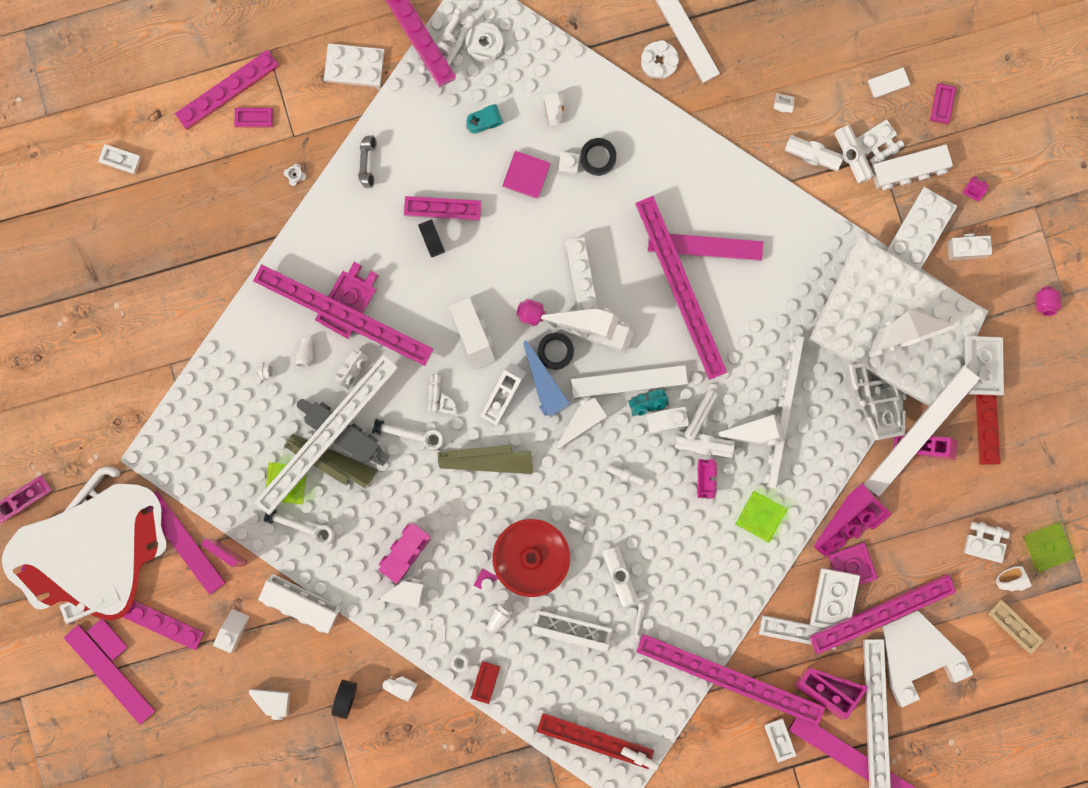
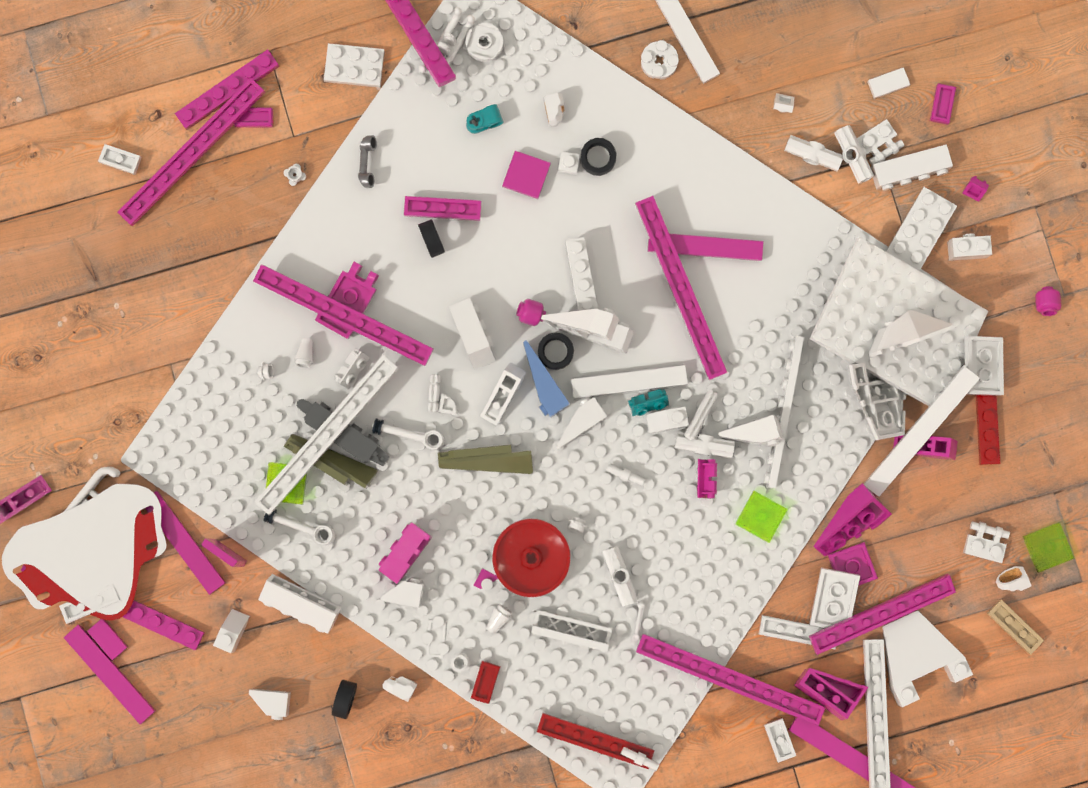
none -> dark pink plate [117,78,265,226]

